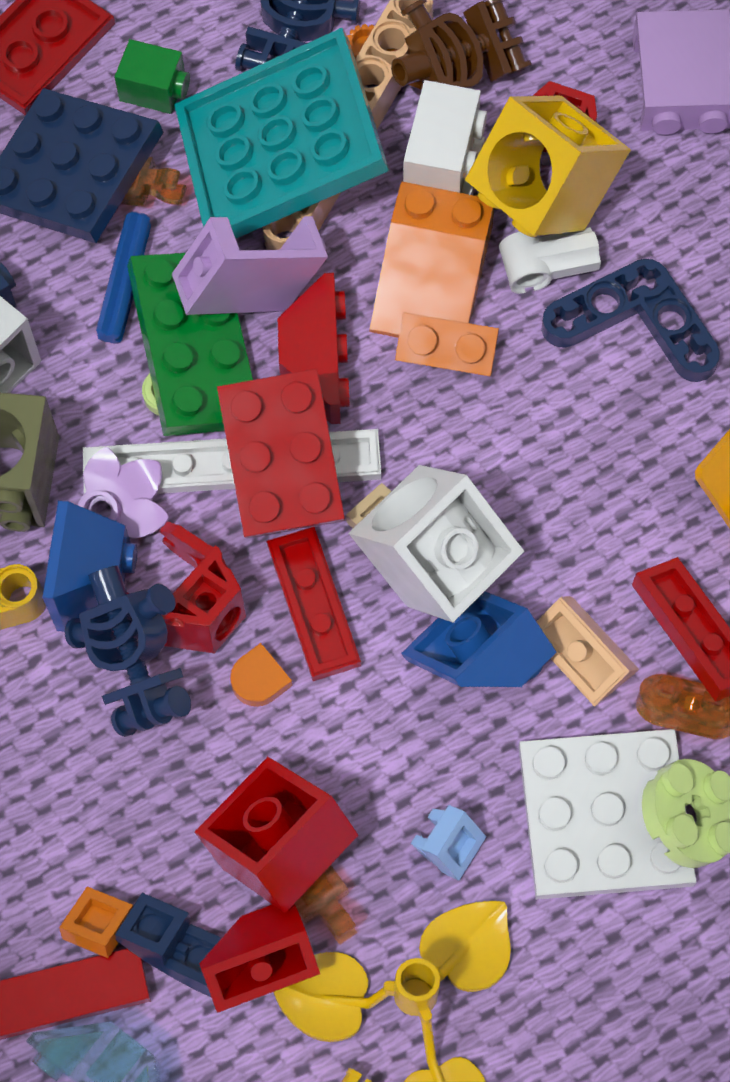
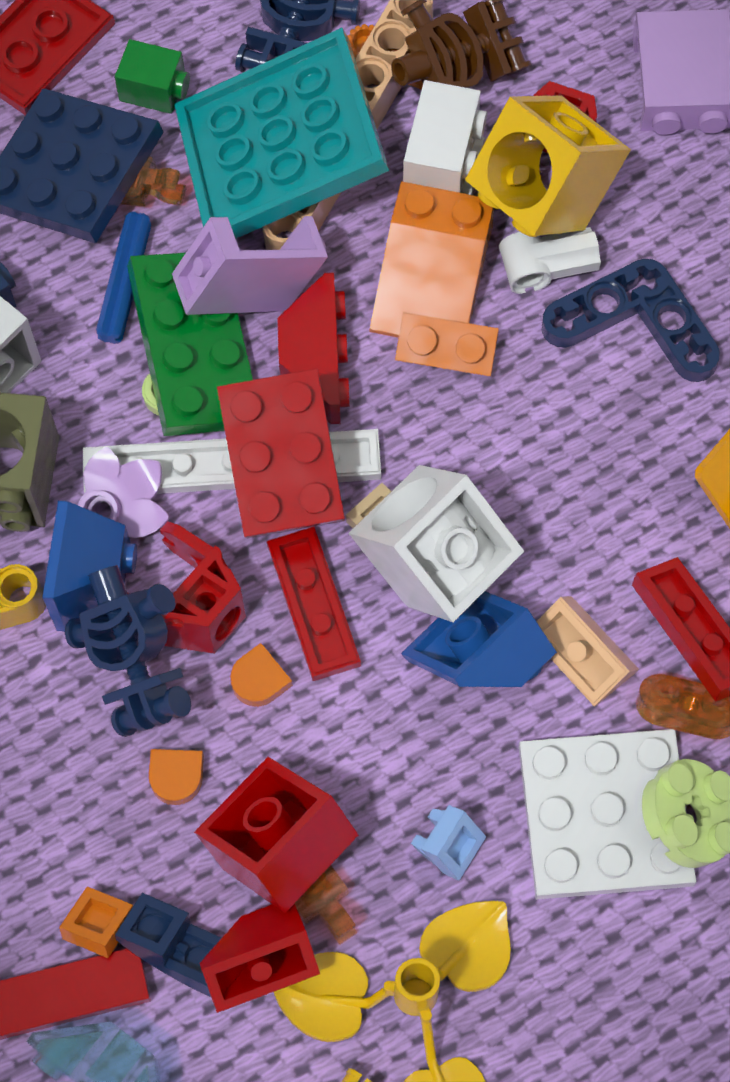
none -> orange tile [149,749,204,805]

